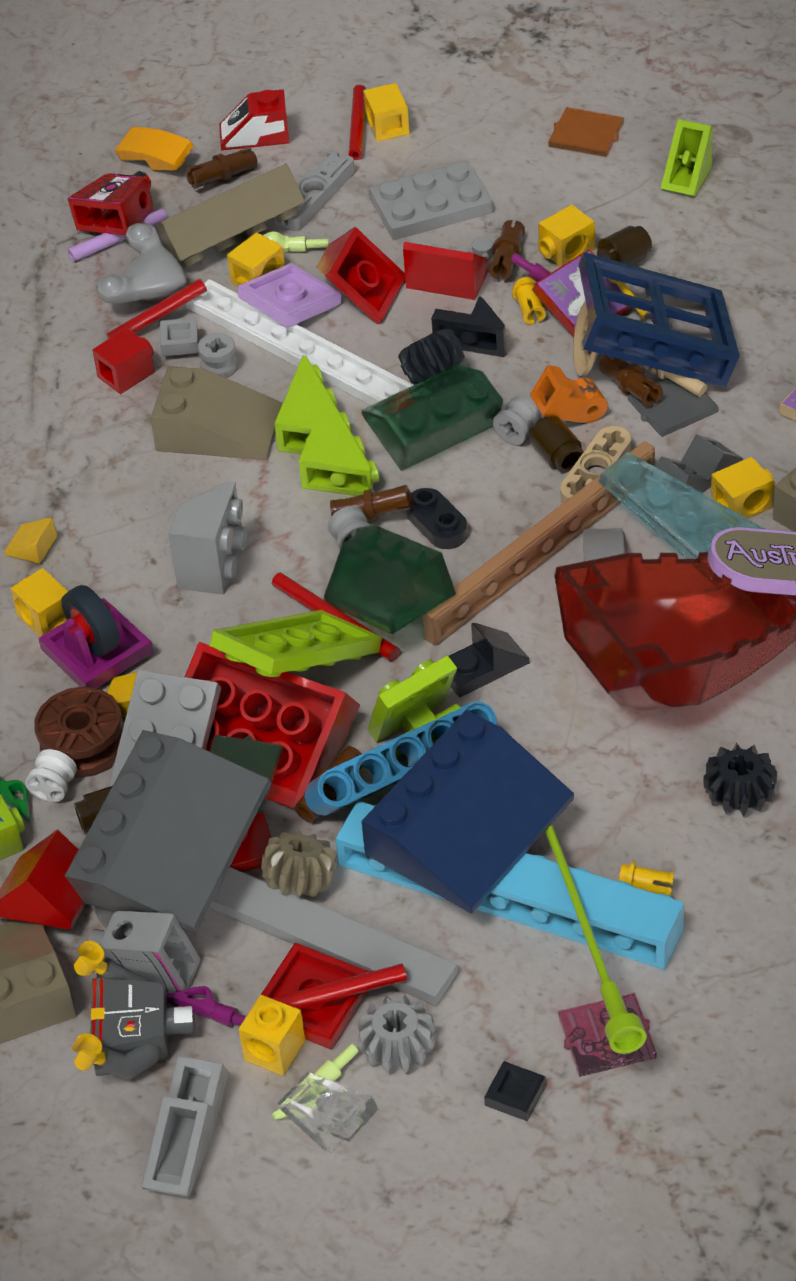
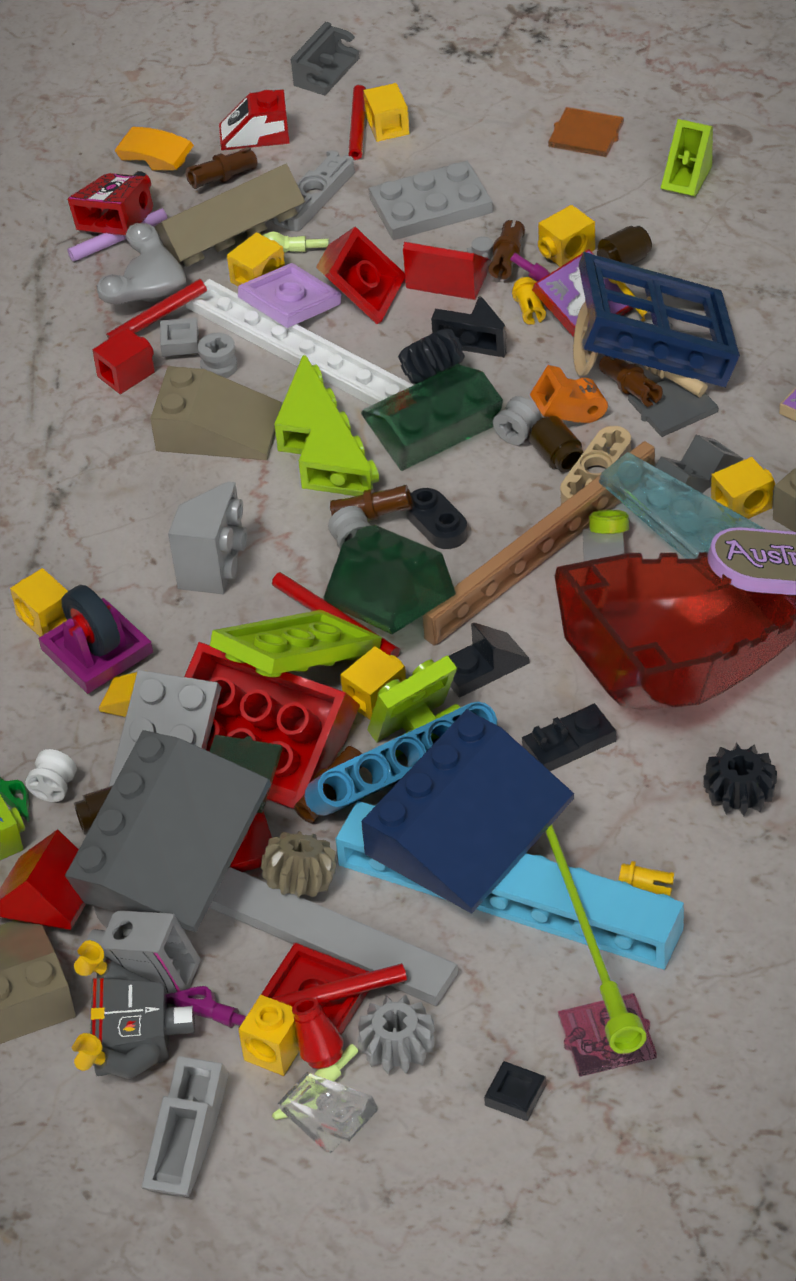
yellow slope [4,518,57,564] -> none
copper wheel [34,686,124,777] -> none
none -> dark grey hinge [291,22,360,96]
none -> red cone [292,997,344,1069]
none -> yellow brick [340,646,406,720]
none -> black plate [522,703,616,771]
none -> lime tile [589,510,629,534]

